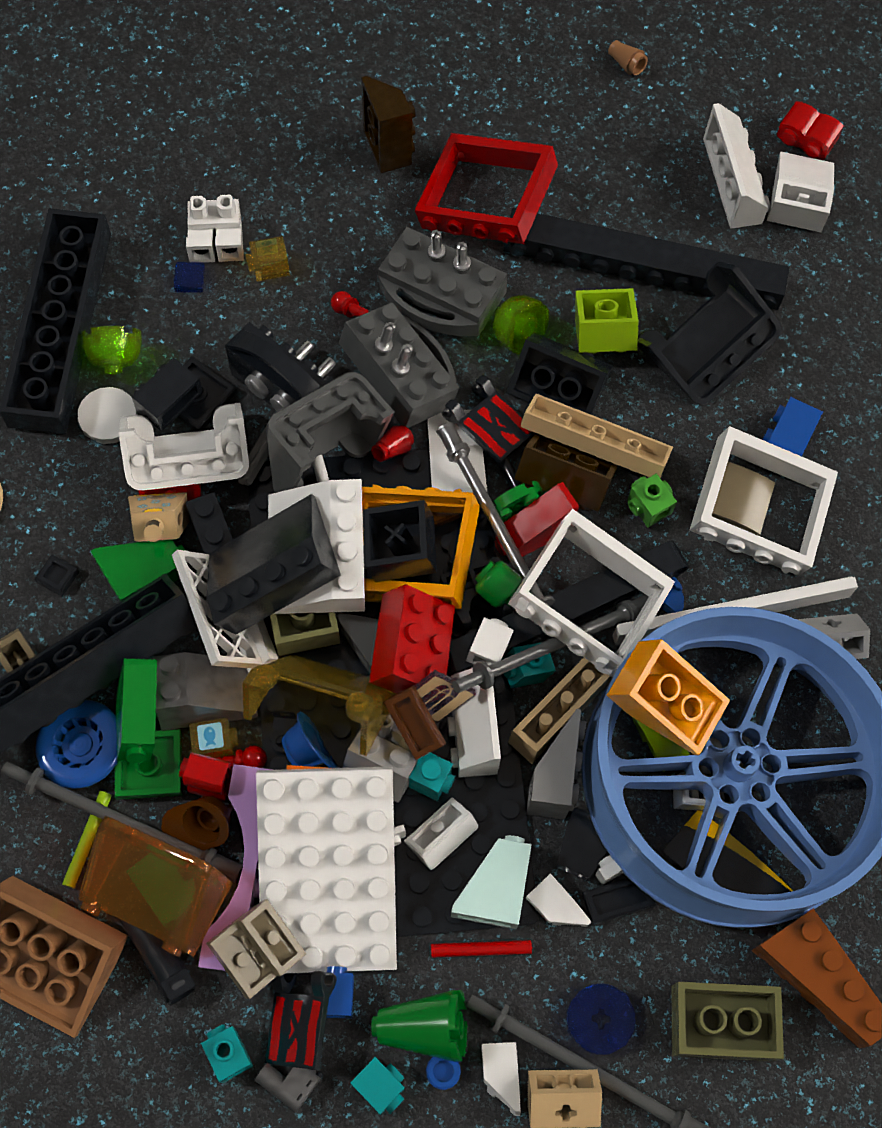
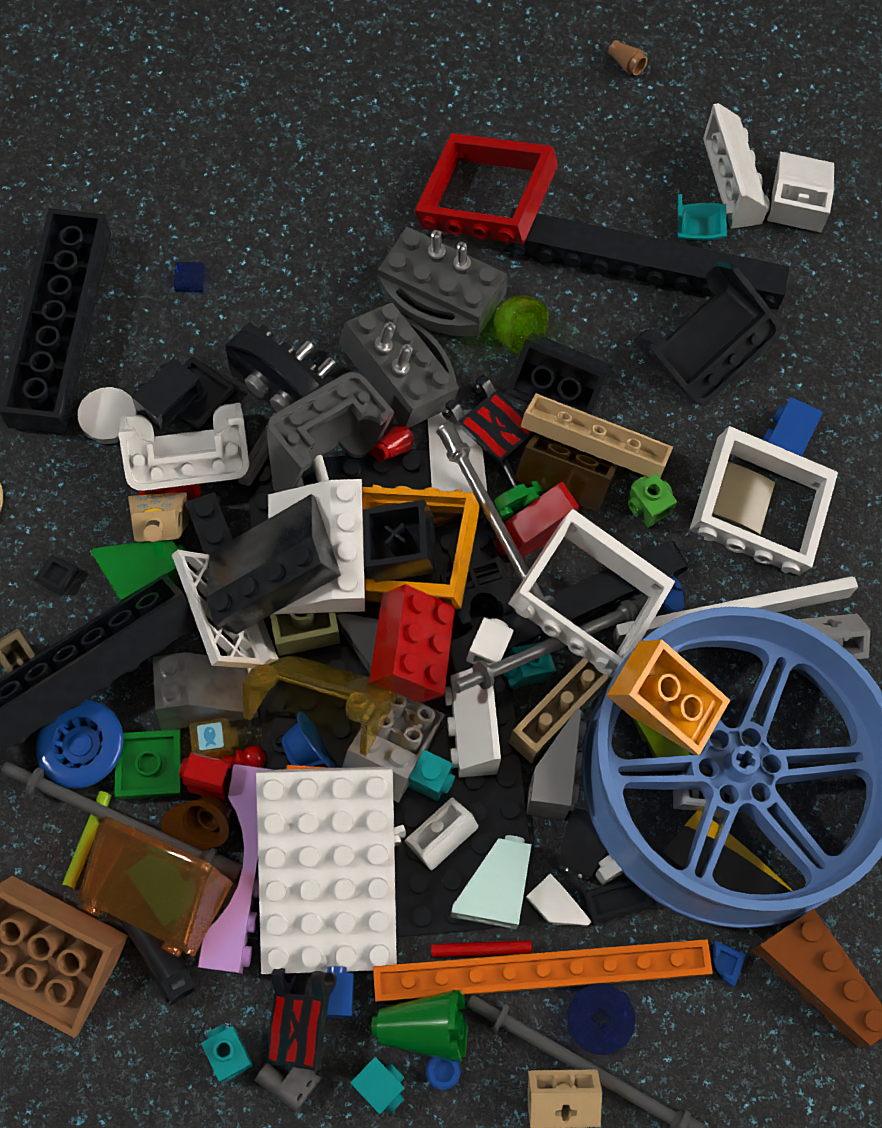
clear neon green cylinder [82,326,142,375] -> none
green slope [116,658,157,763] -> none
white hips [186,195,244,263] -> none
dark tan slope [206,899,306,999] -> none
clear yellow brick [245,236,290,281] -> none
red bar [331,291,369,317] -> none
dark brown slope [361,76,416,173] -> none
reddish brown tile [383,685,446,760] -> none
piece [415,670,476,723] -> none
green head [475,561,522,608] -> none
white slope [481,1042,521,1116] -> none
lime brick [575,288,639,353] -> none
olive brick [671,982,784,1061] -> none
red brick [777,101,844,160] -> none
none -> orange plate [373,939,713,1003]
none -> teal piece [677,194,727,241]
none -> blue tile [711,941,746,987]

